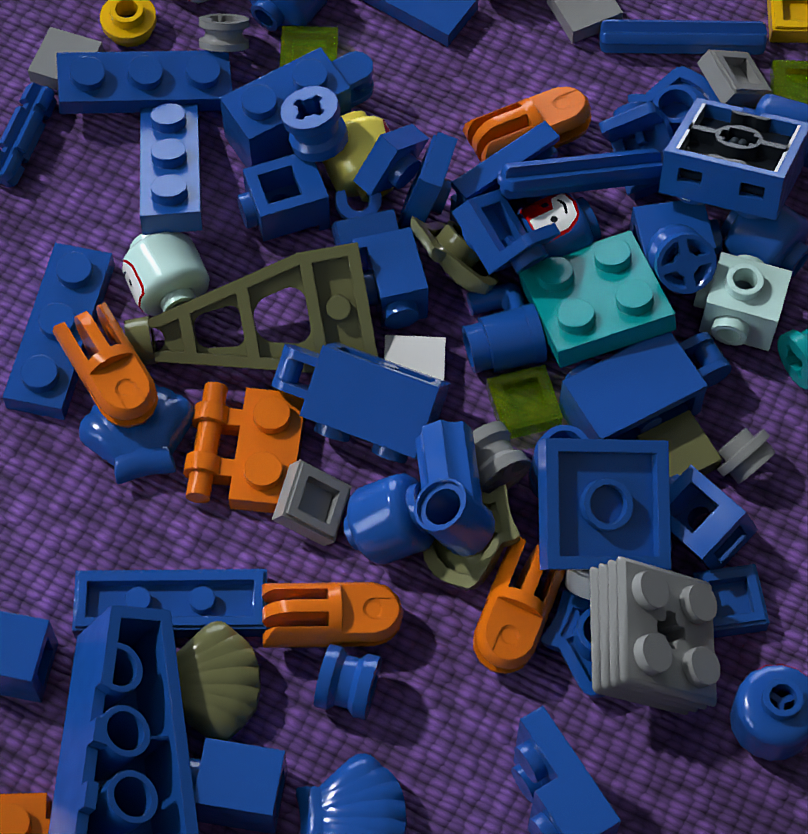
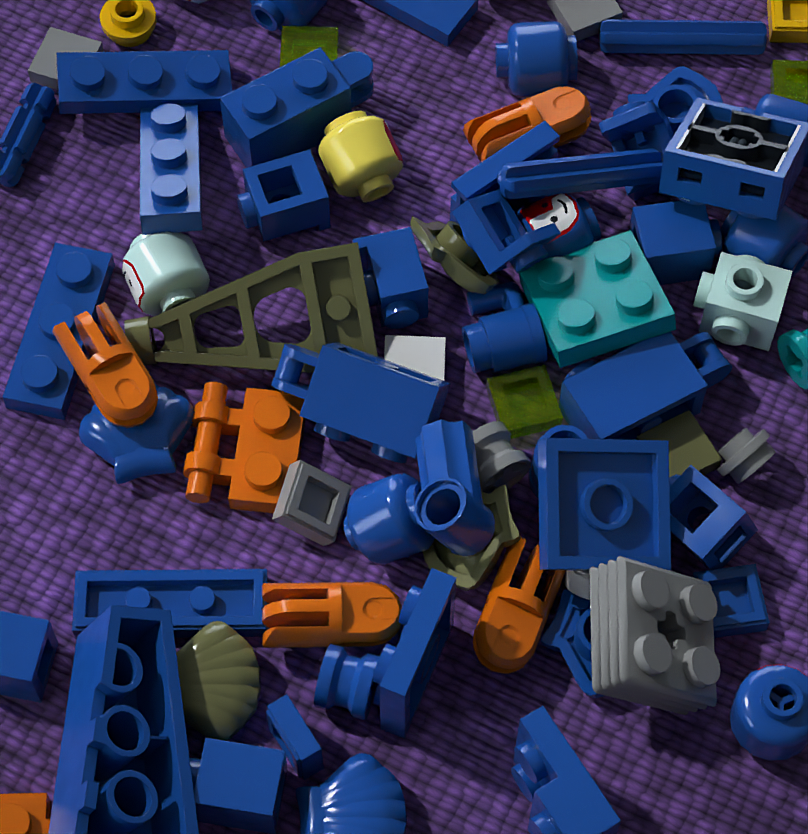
light grey bush [199,13,249,52] -> none
blue wheel [280,86,348,162] -> none
blue tile [331,190,399,246] -> none
blue plate [353,124,429,196] -> none
blue plate [397,132,458,242] -> none
blue wheel [646,224,717,294] -> none
light grey tile [697,49,773,108] -> none
none -> blue tile [266,694,324,780]
none -> blue plate [372,568,457,739]
none -> blue head [495,21,578,96]

